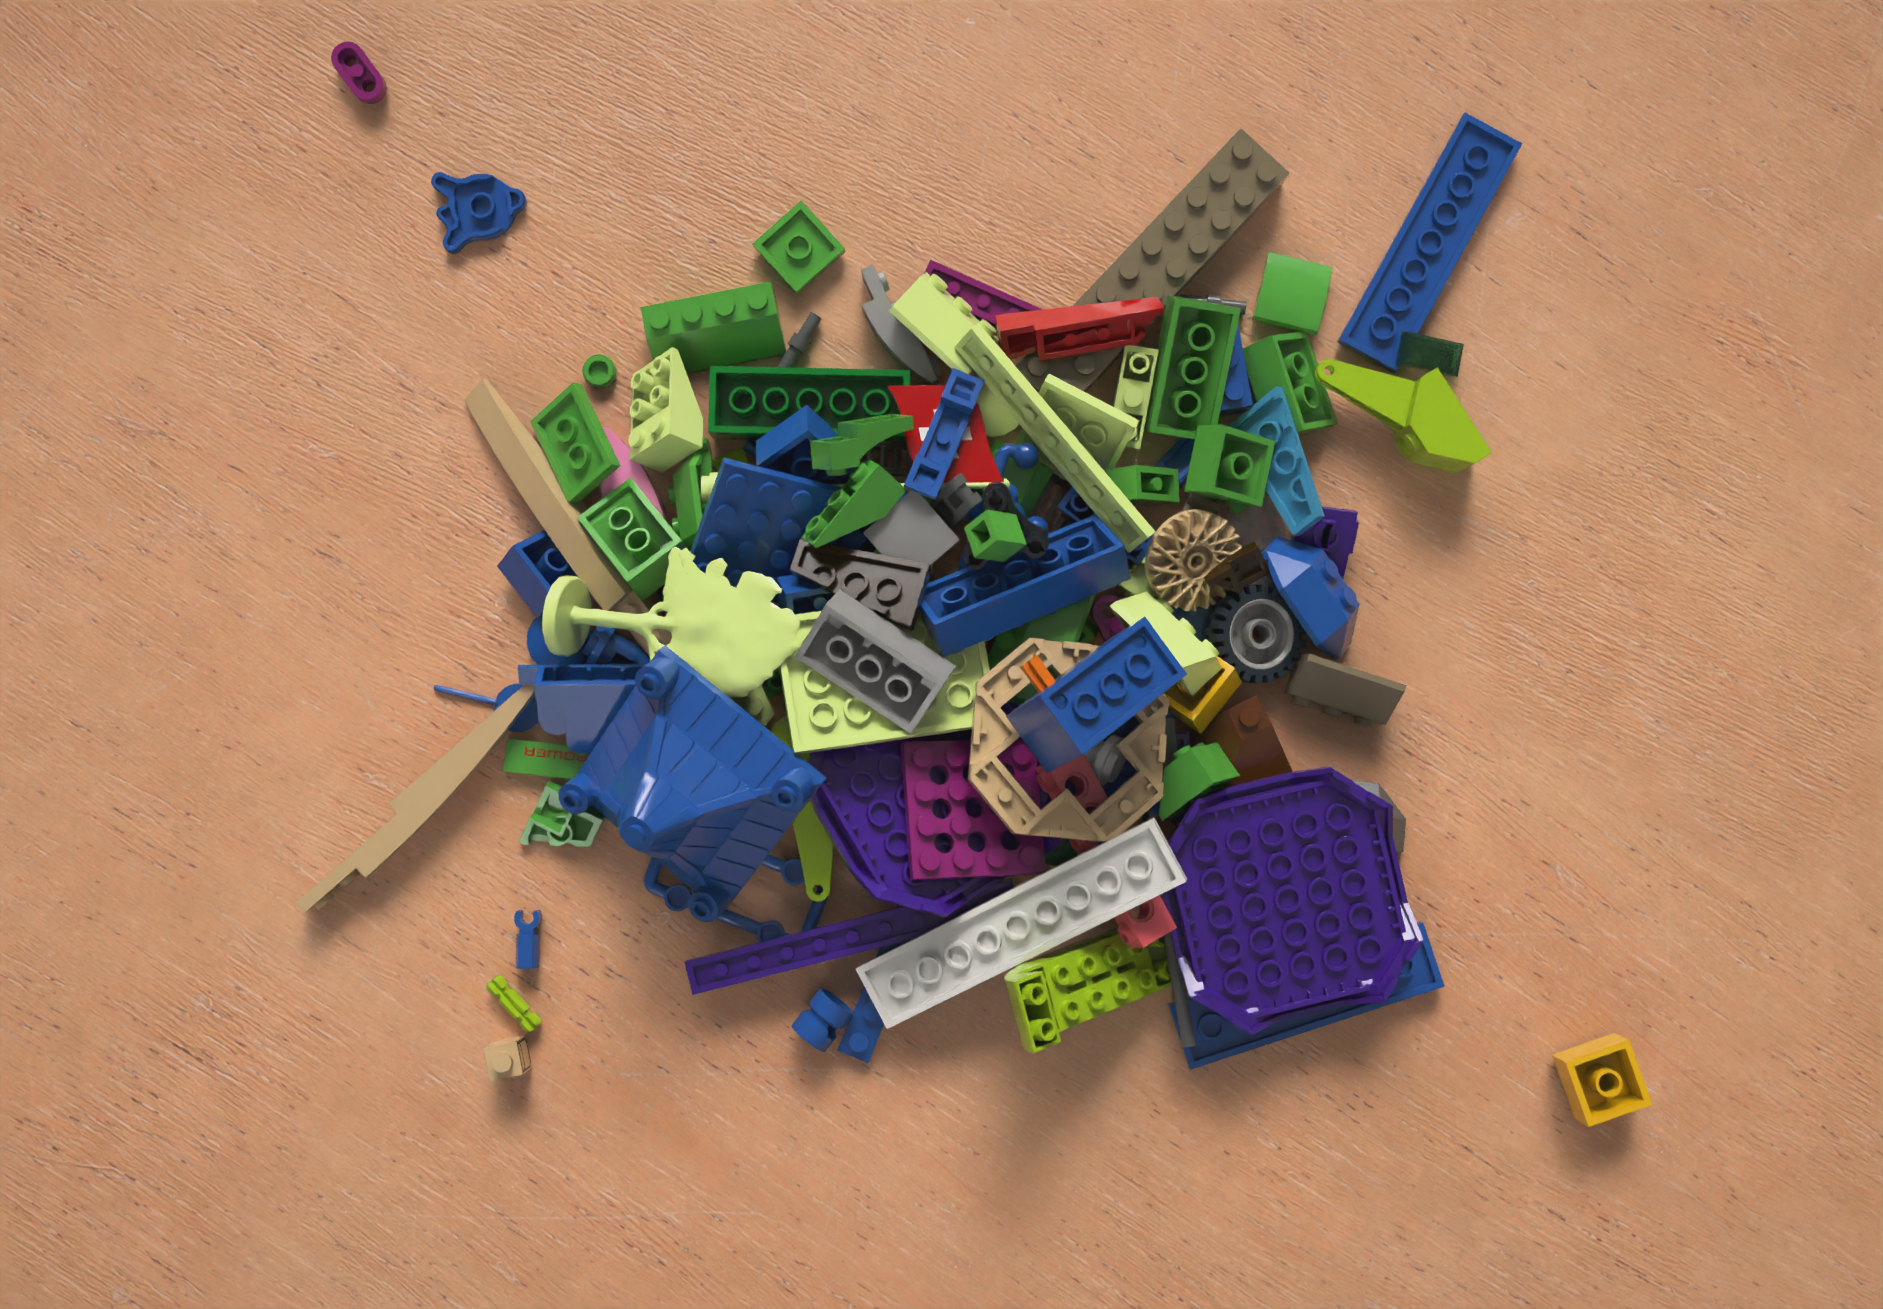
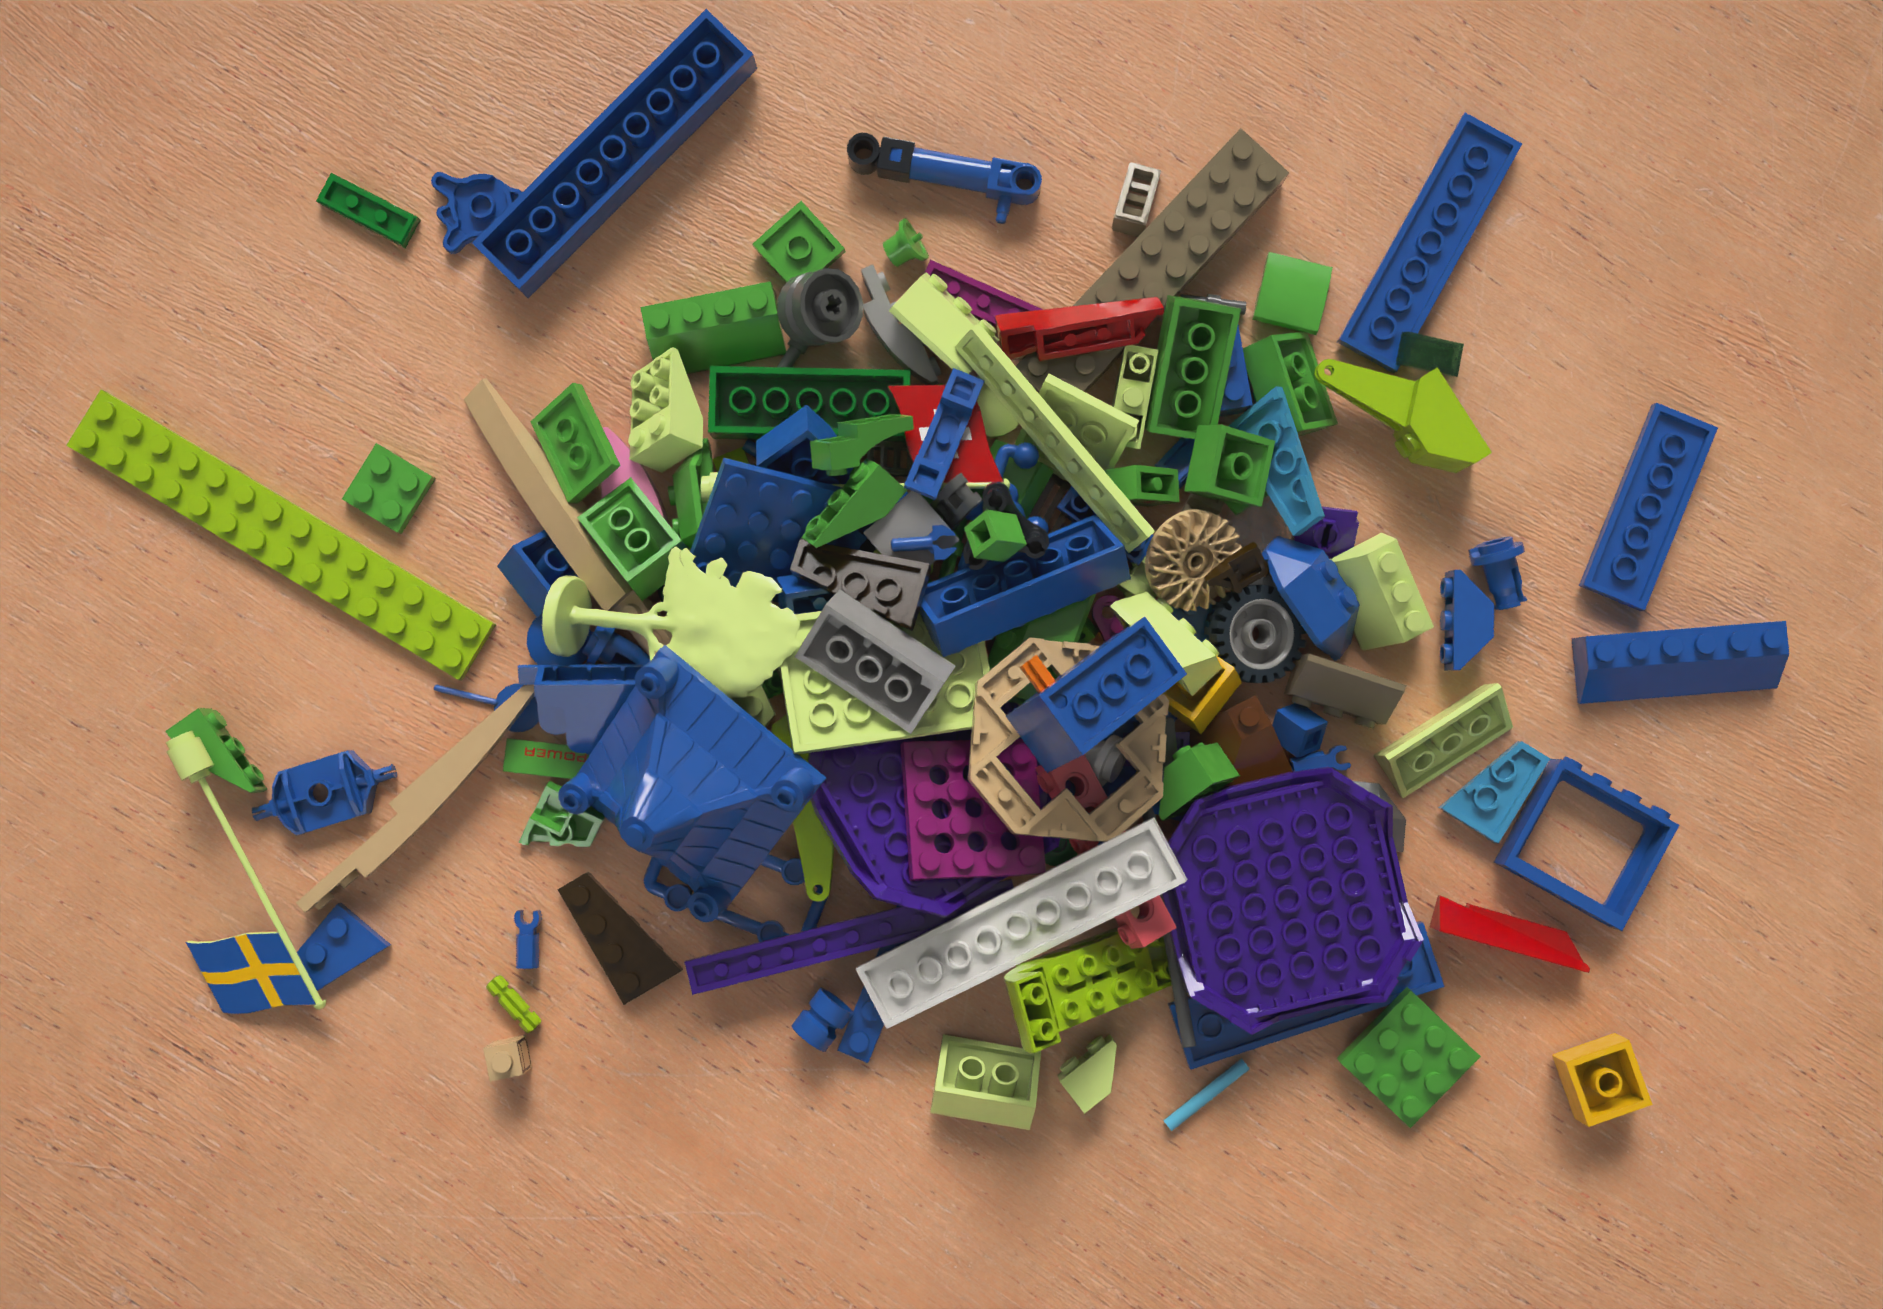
magenta plate [331,42,387,104] -> none
bright green tile [582,354,617,389] -> none
none -> lime plate [66,390,496,681]
none -> bright green slope [165,708,267,793]
none -> flag [166,731,326,1014]
none -> blue plate [252,750,397,836]
none -> blue wing [297,903,391,991]
none -> green tile [316,173,421,249]
none -> bright green plate [342,443,436,534]
none -> blue brick [472,9,757,298]
none -> dark brown wing [557,872,683,1005]
none -> dark grey wheel [777,268,863,347]
none -> blue piece [847,133,1042,224]
none -> bright green piece [883,218,929,267]
none -> blue bar [891,525,957,560]
none -> yellowish green slope [930,1034,1041,1130]
none -> bright green bar [938,518,967,579]
none -> yellowish green slope [1058,1034,1117,1114]
none -> dark tan slope [1112,162,1161,237]
none -> medium azure bar [1163,1058,1250,1131]
none -> blue panel [1272,704,1328,758]
none -> blue bar [1289,745,1351,772]
none -> yellowish green slope [1330,533,1434,650]
none -> bright green plate [1337,987,1481,1128]
none -> yellowish green slope [1374,683,1513,798]
none -> red wedge [1429,895,1590,973]
none -> dark azure wing [1438,741,1550,844]
none -> blue slope [1440,570,1494,671]
none -> blue piece [1468,536,1527,610]
none -> blue piece [1494,756,1680,931]
none -> blue slope [1571,621,1789,704]
none -> blue plate [1579,402,1718,611]

